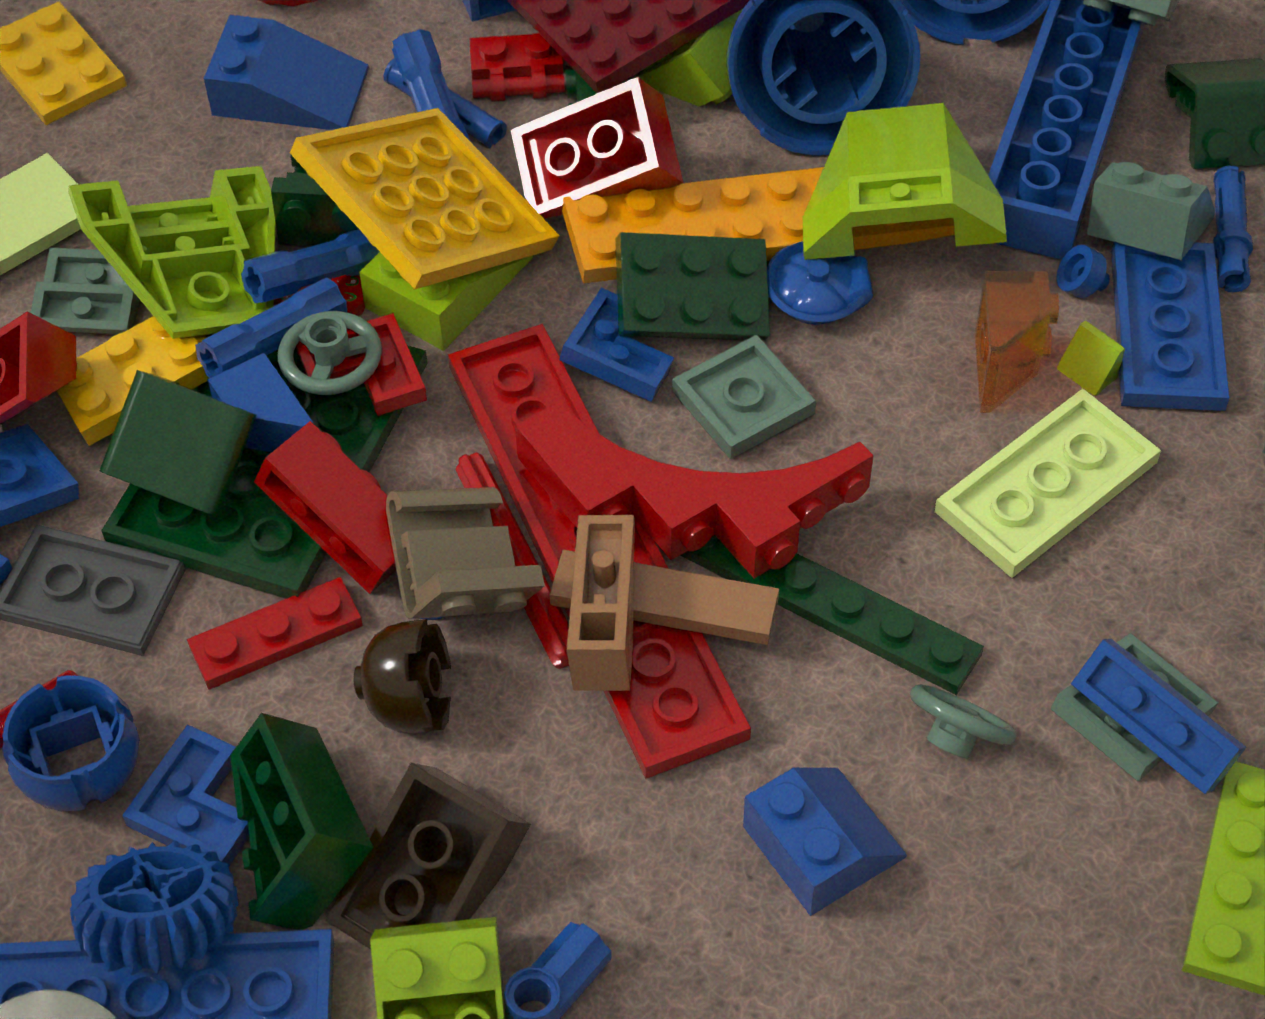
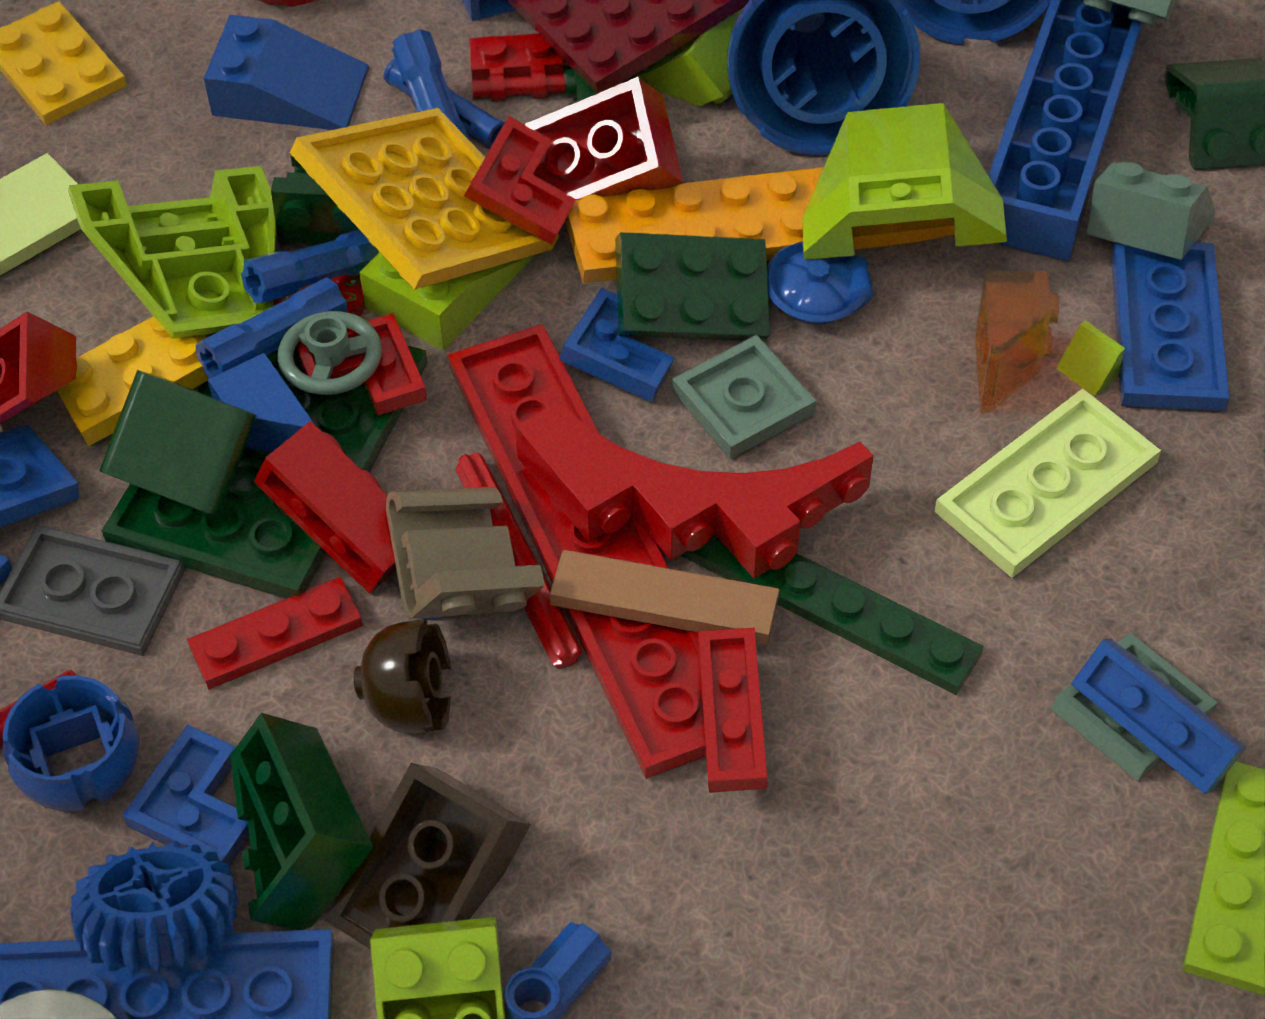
sand green slope [31,248,140,334] -> none
medium nougat slope [567,515,635,691] -> none
blue slope [743,767,907,916] -> none
sand green piece [910,684,1017,759] -> none
blue tile [1056,245,1110,298] -> none
blue pin [1212,166,1253,292] -> none
none -> red plate [464,116,576,245]
none -> red plate [698,627,768,793]

